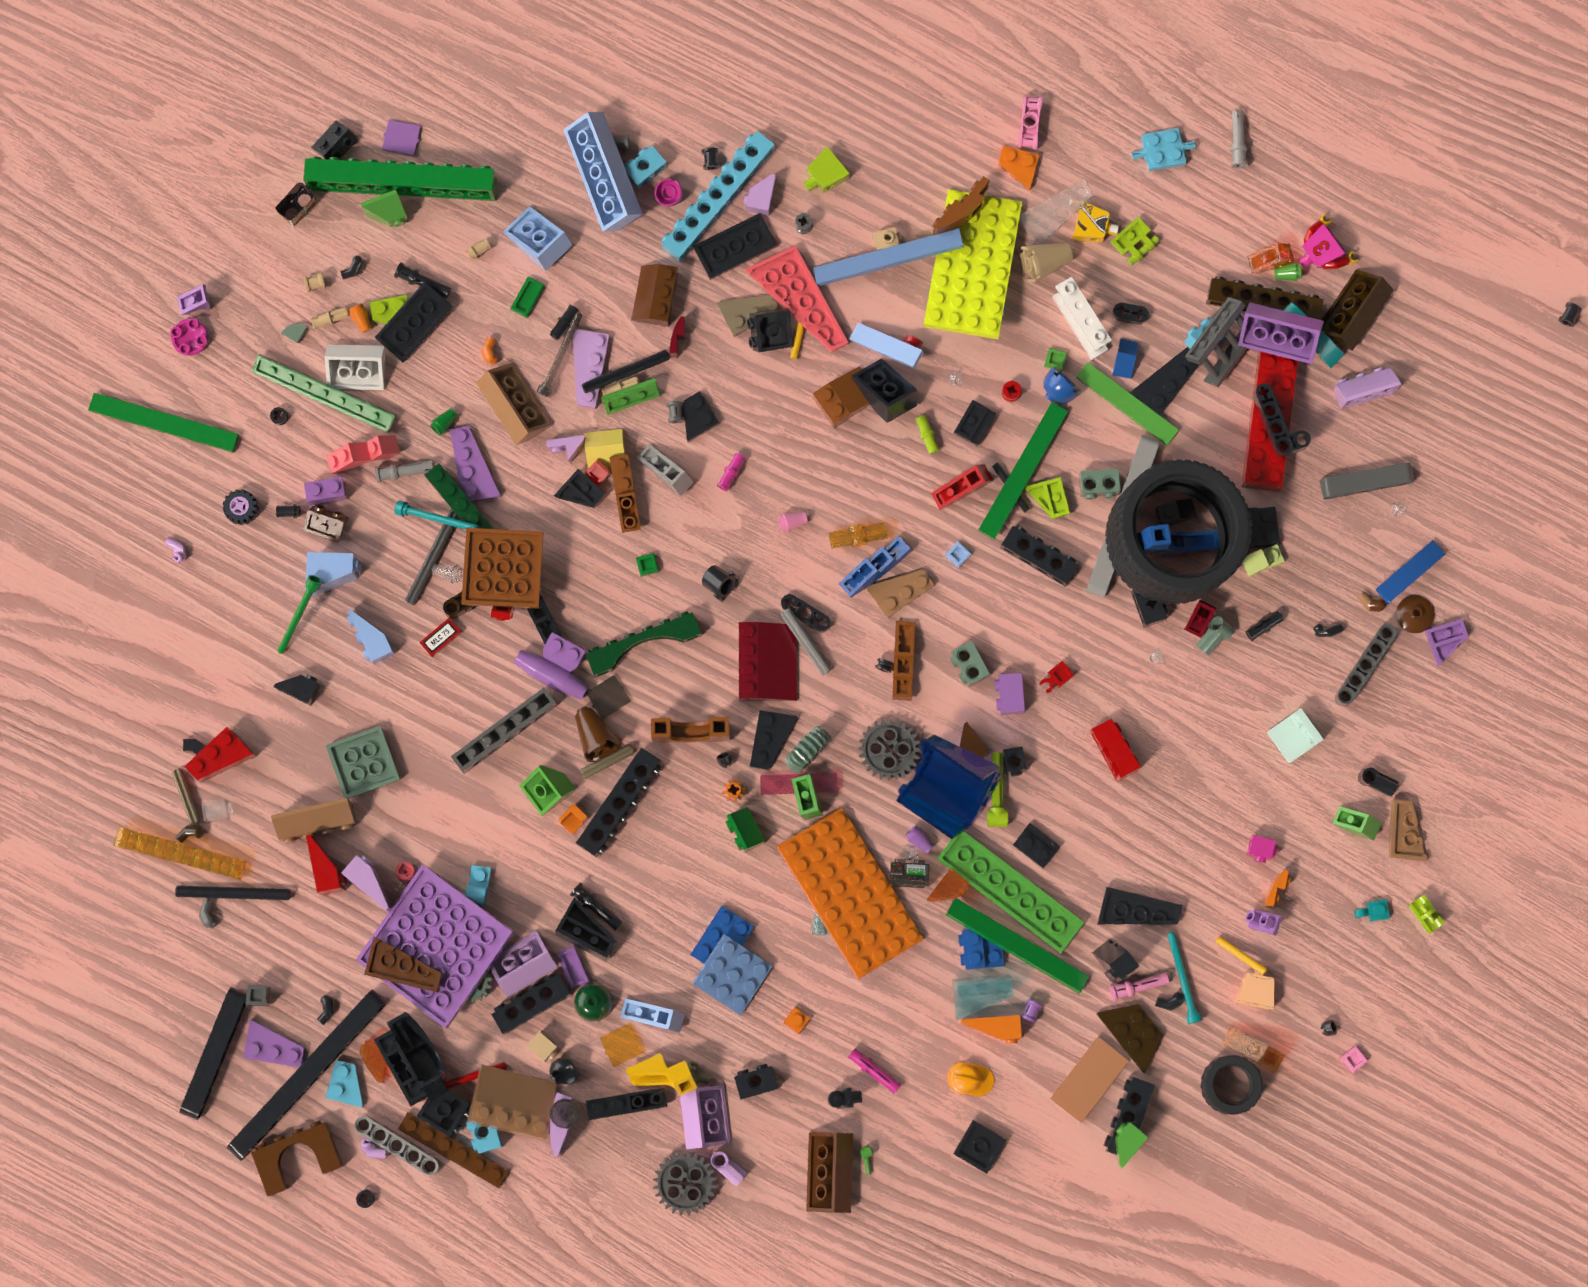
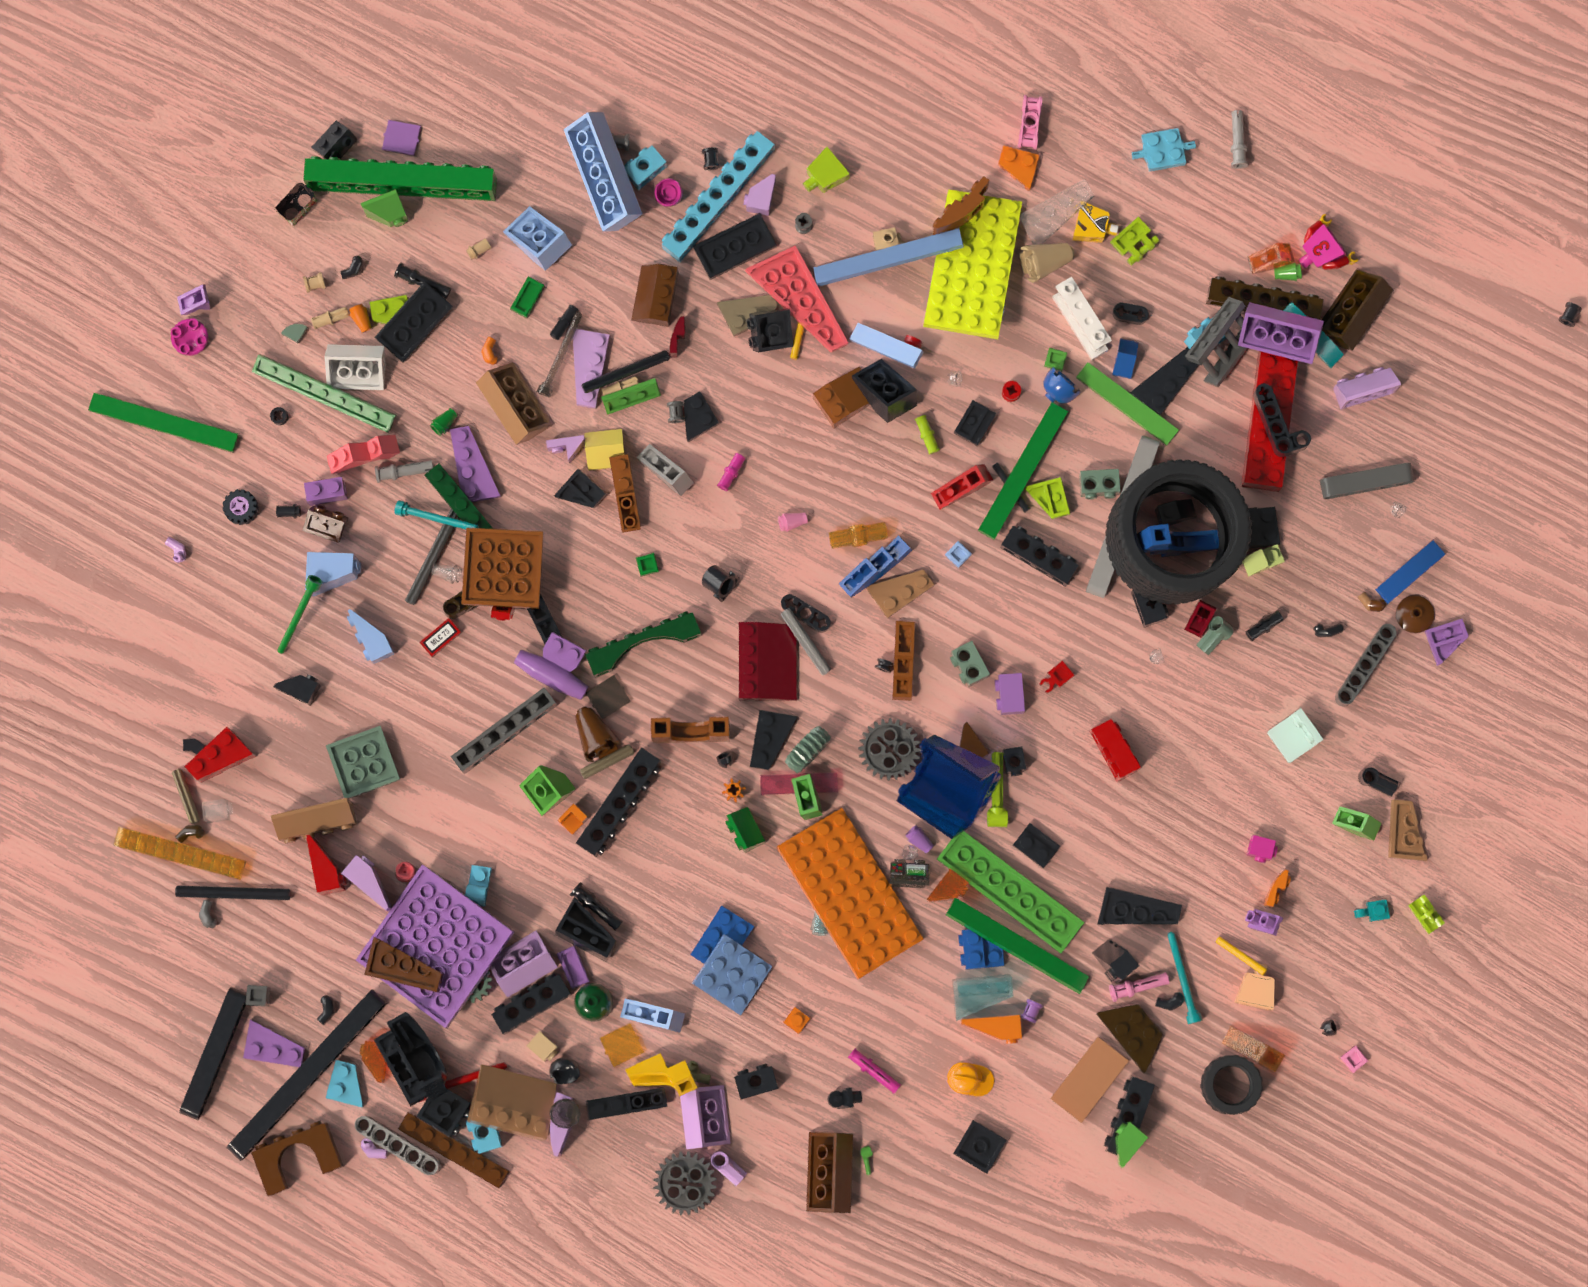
black bush [356,1190,374,1208] -> none
tile [585,459,612,486] -> none

